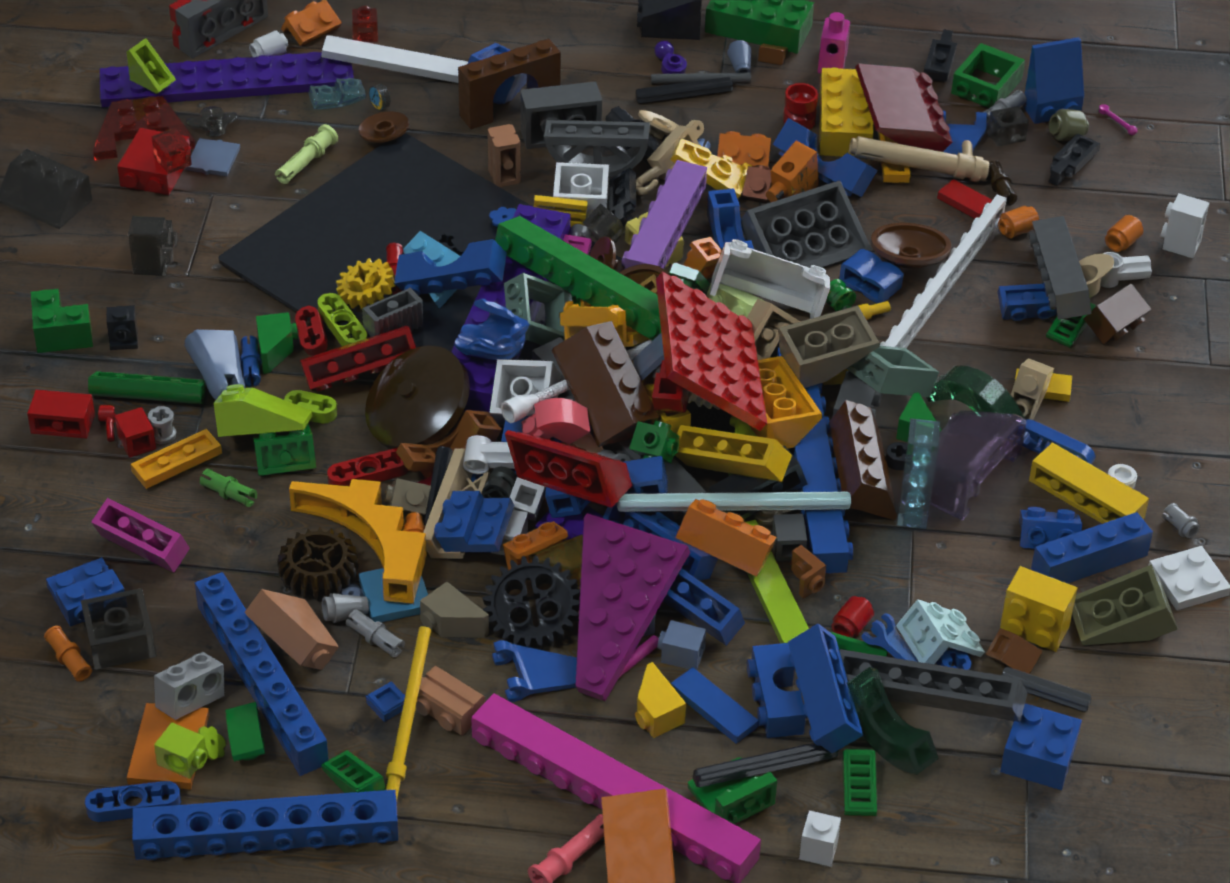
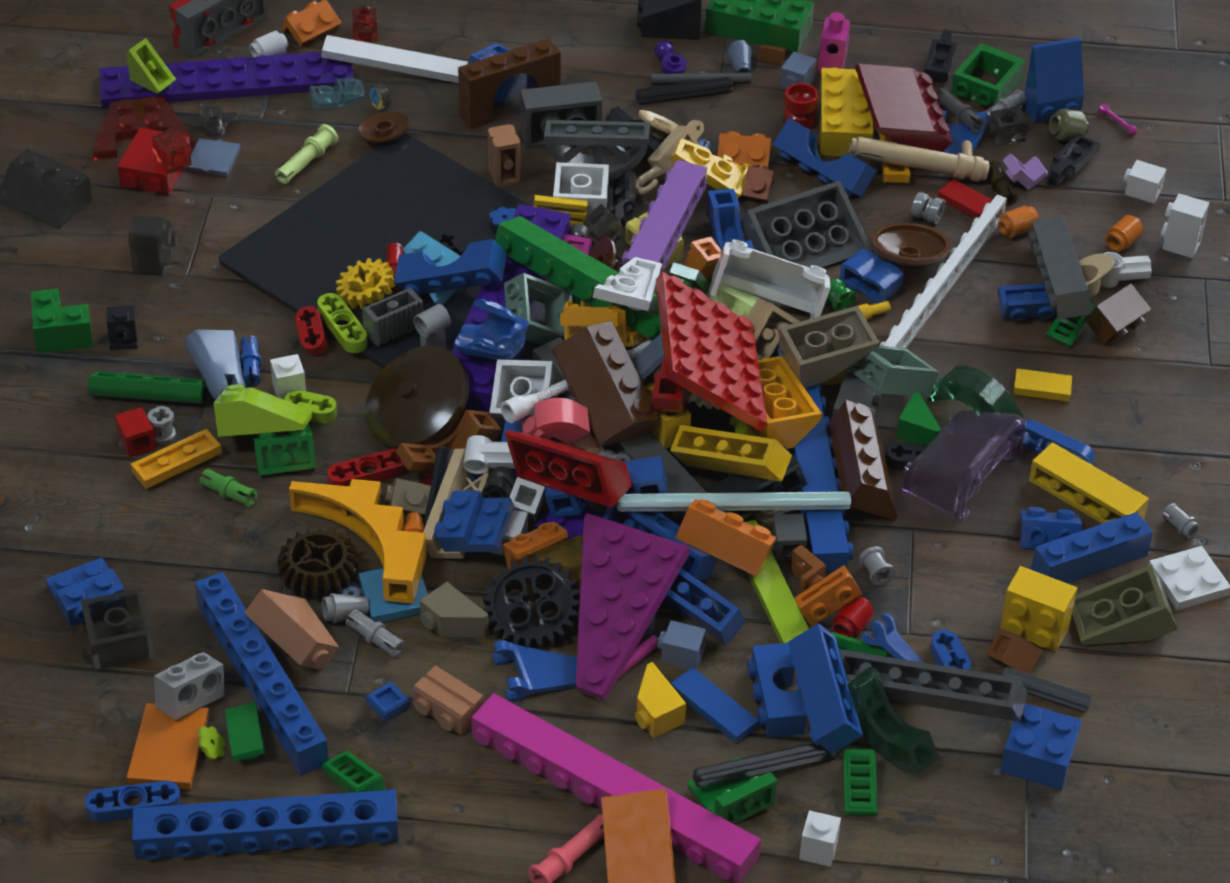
red brick [27,389,95,439] -> none
orange pin [44,626,93,682] -> none
dark pink brick [91,498,190,573] -> none
red hand [98,405,116,442] -> none
lime brick [154,722,208,779] -> none
green slope [256,312,298,374] -> none
red brick [300,326,416,392] -> none
yellow bar [386,626,431,802] -> none
green brick [629,421,680,463] -> none
orange torso [766,140,819,202] -> none
light aqua bracket [896,599,985,664] -> none
clear light blue brick [897,418,940,529] -> none
tan slope [1003,358,1055,424] -> none
white tile [1108,464,1137,489] -> none
none -> white brick [270,354,306,399]
none -> light grey piece [413,304,451,349]
none -> white wing [593,257,662,311]
none -> sand blue brick [780,52,817,89]
none -> orange bracket [794,565,863,627]
none -> light grey bush [859,546,896,586]
none -> light grey wheel [911,192,945,225]
none -> dark grey pin [935,88,985,133]
none -> lavender bracket [1003,153,1048,190]
none -> white brick [1123,160,1166,203]

